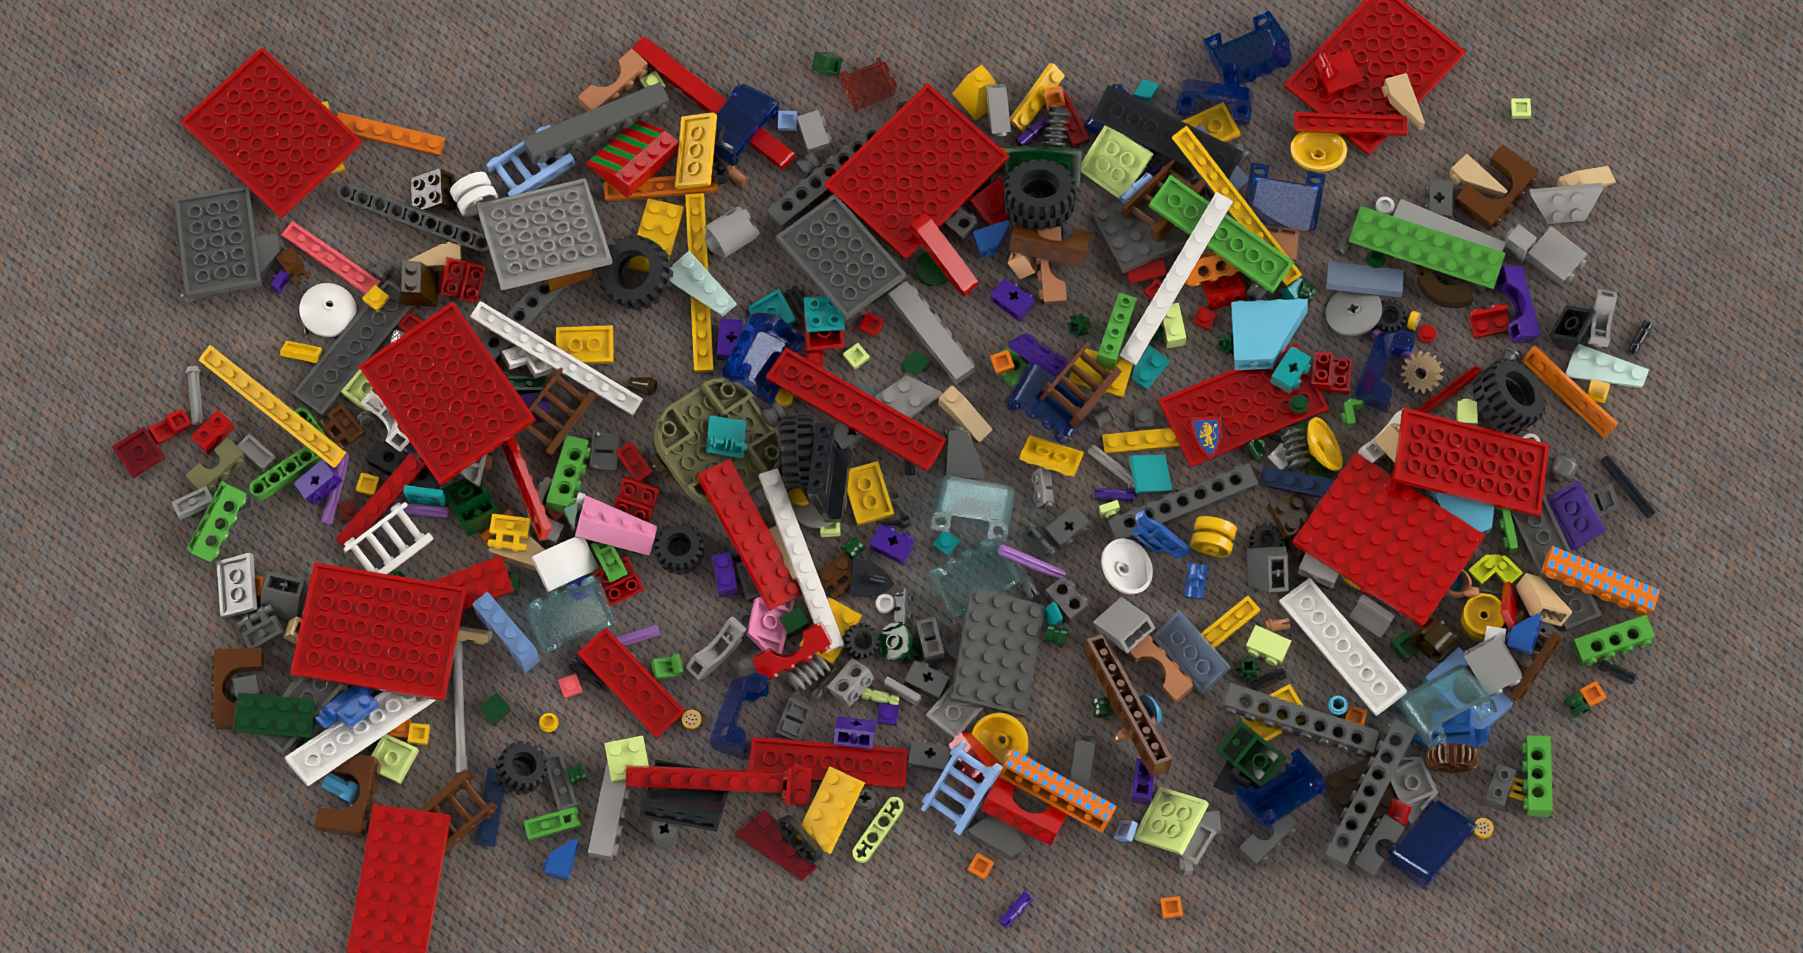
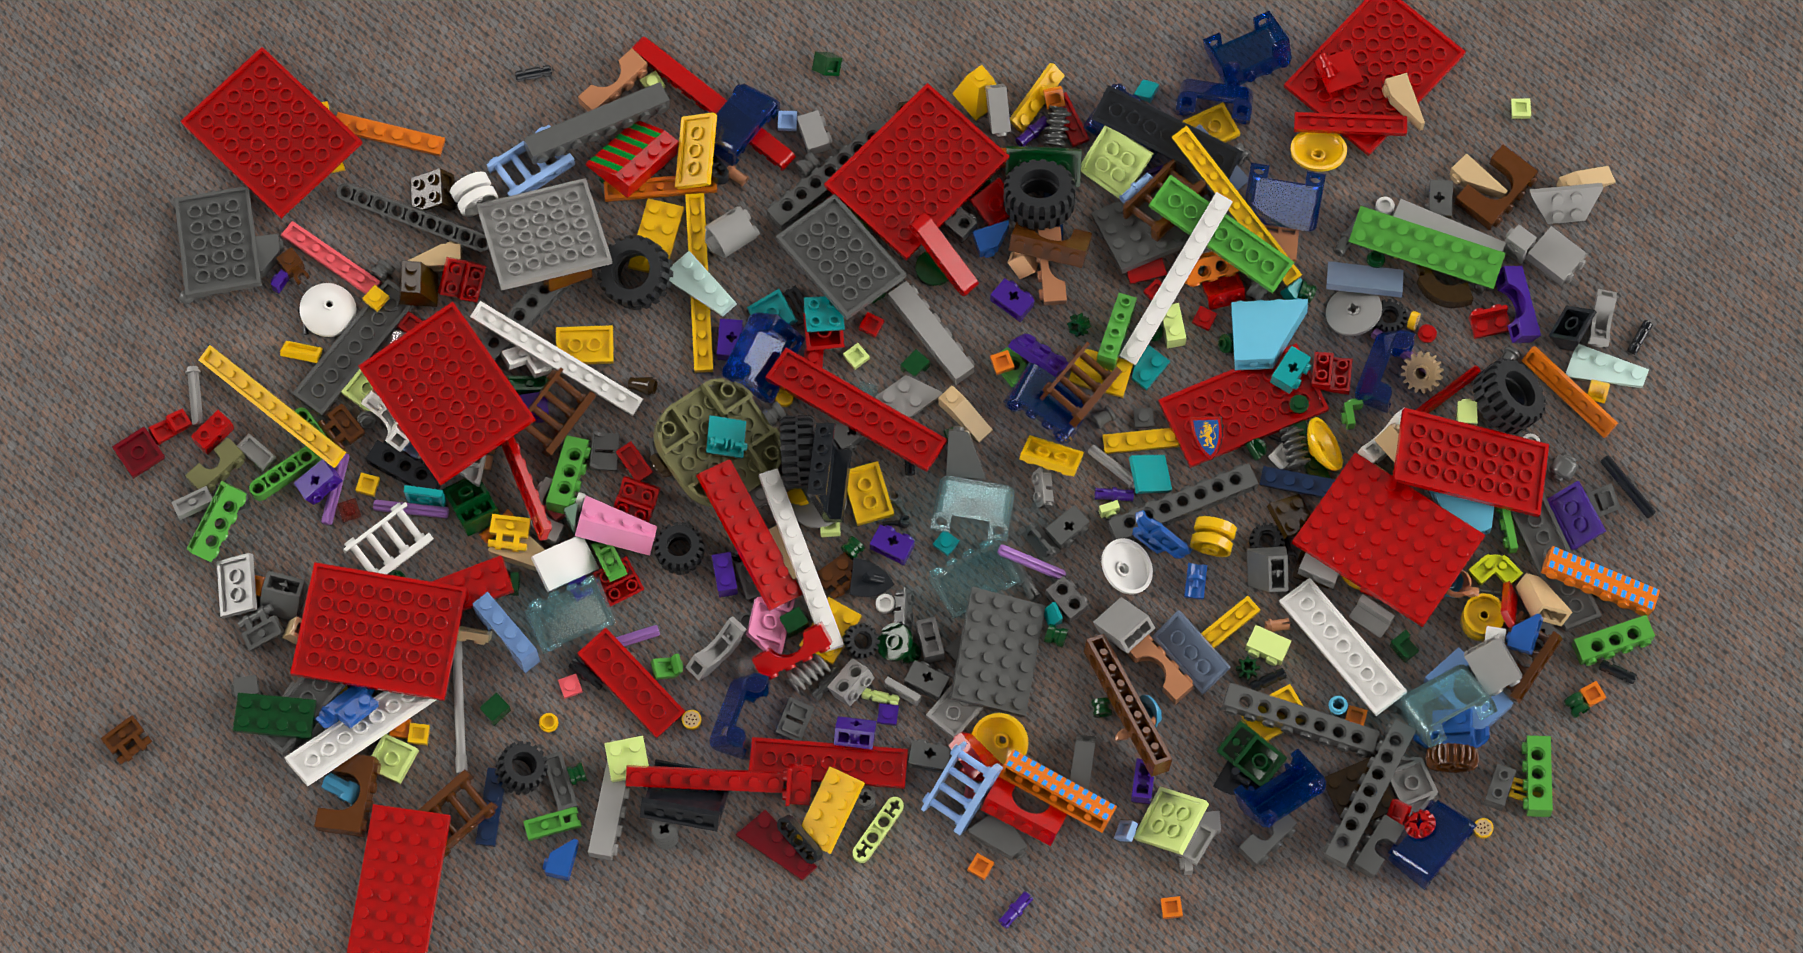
reddish brown arch [210,648,264,729] -> none
red plate [335,452,427,552] -> none
clear red panel [839,57,897,111] -> none
dark brown brick [1412,617,1459,663] -> none
none -> reddish brown plate [101,715,153,765]
none -> black axle [515,65,552,82]
none -> red gear [1404,809,1436,838]

